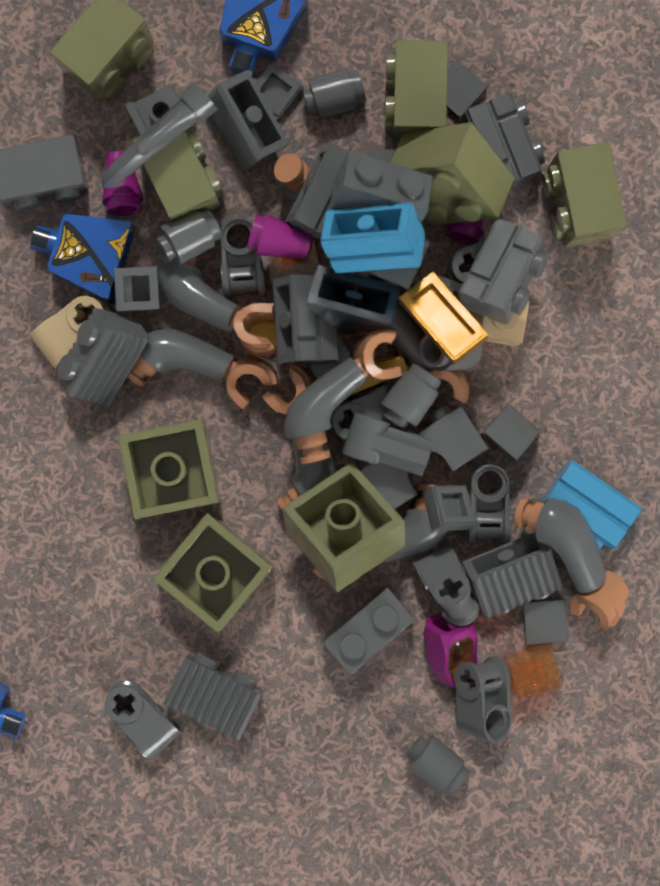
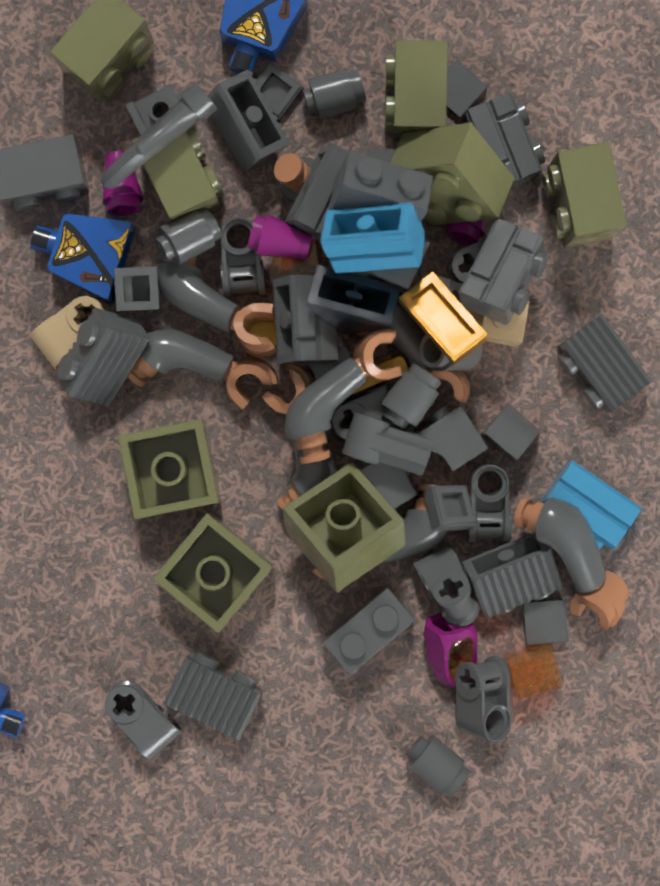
none -> dark grey brick [557,314,652,413]

